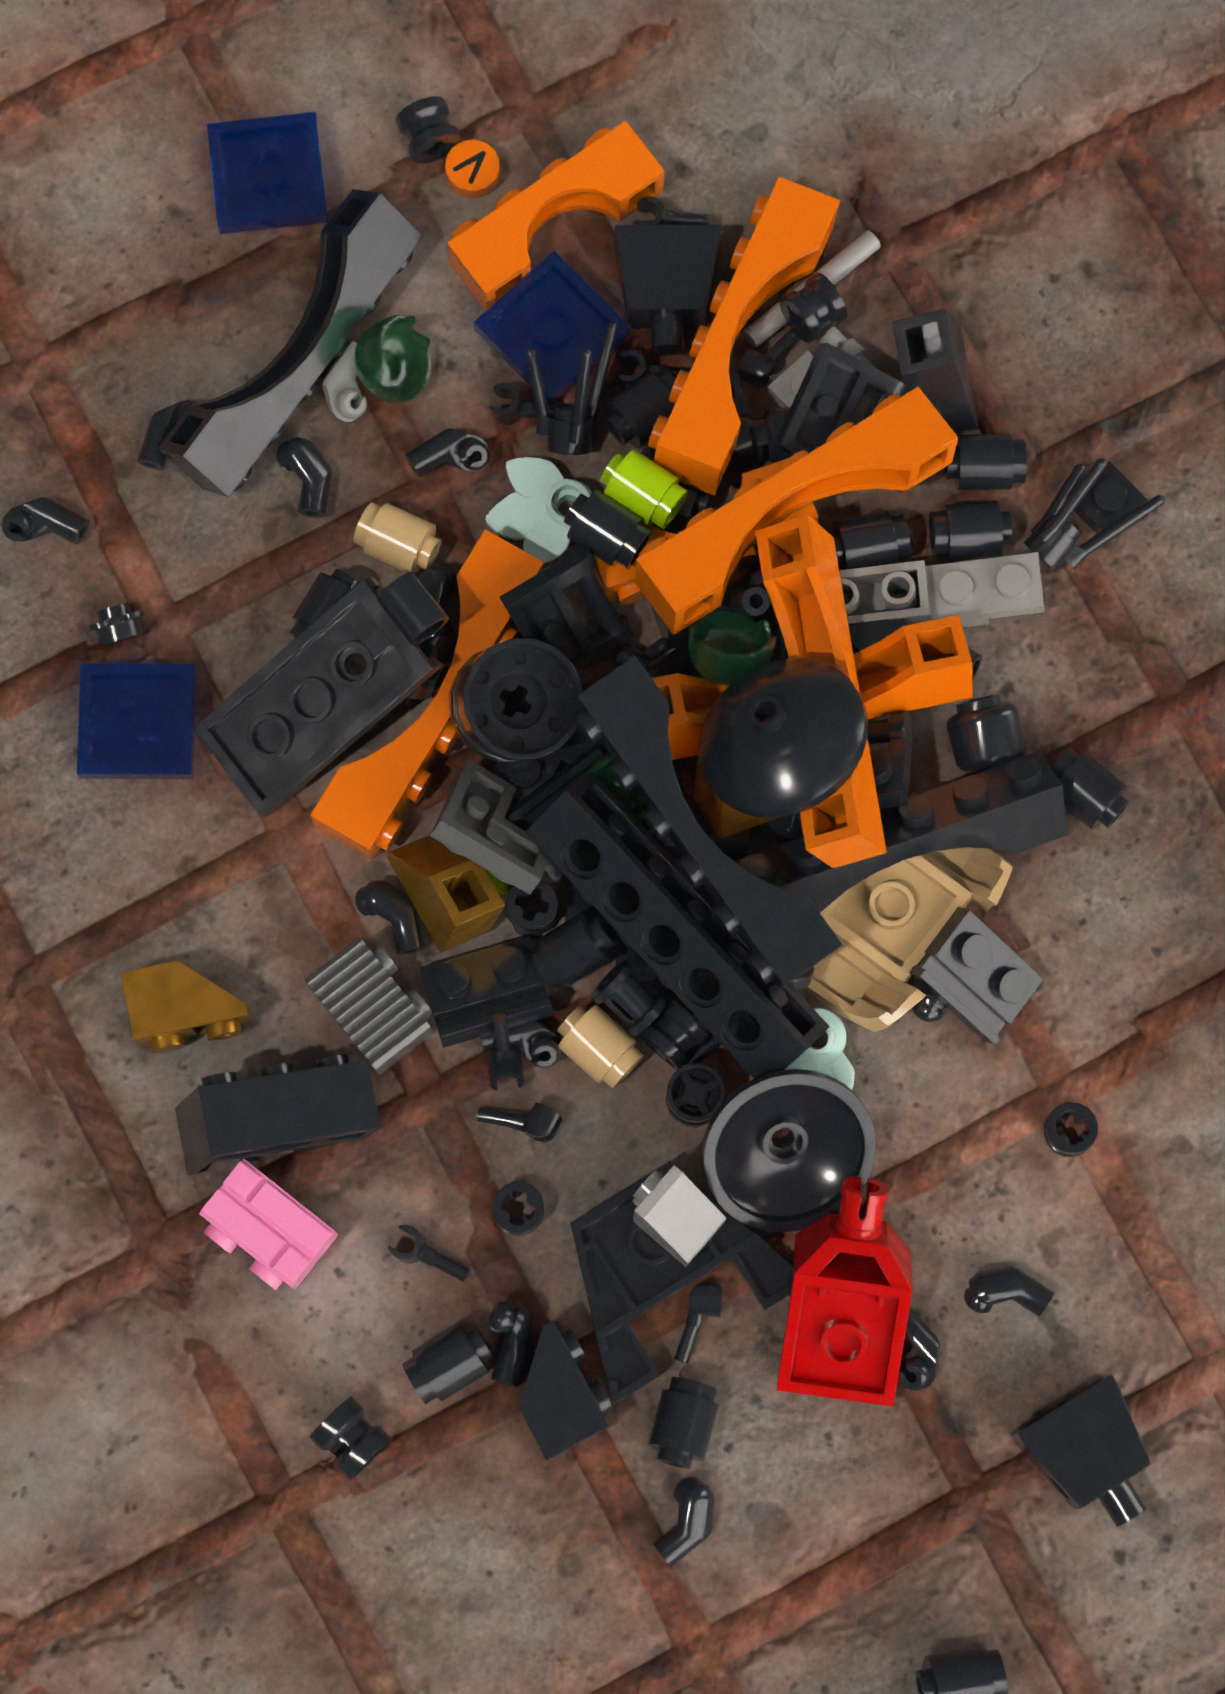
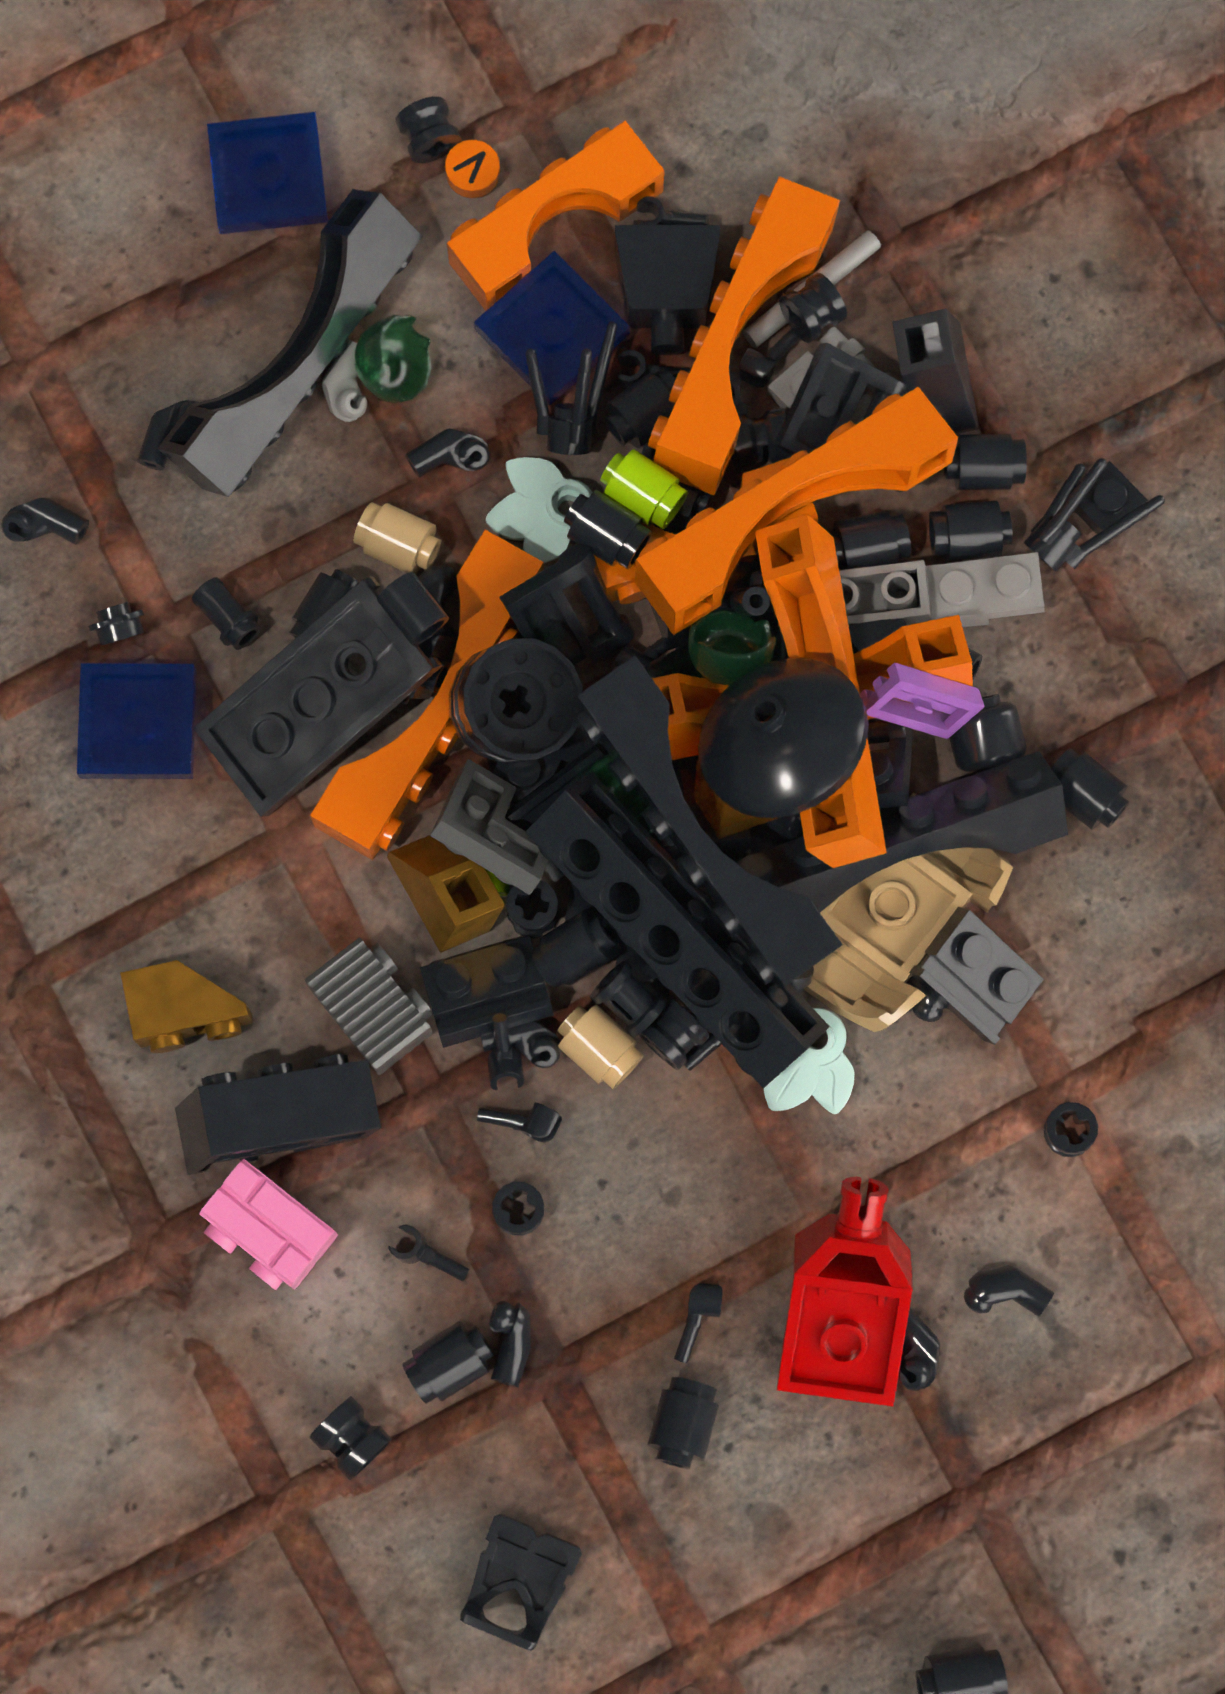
black arm [276,437,332,518] -> none
black arm [355,880,425,955] -> none
black hand [489,383,554,425] -> none
black slope [519,1320,614,1462] -> none
black wing [570,1162,793,1404] -> none
slope [632,1165,726,1267] -> none
black arm [653,1476,715,1567] -> none
black wheel [665,1063,725,1128] -> none
black dish [702,1069,876,1232] -> none
black torso [1010,1374,1151,1527] -> none
none -> black pin [191,577,261,650]
none -> black piece [460,1513,582,1651]
none -> medium lavender tile [860,662,985,739]

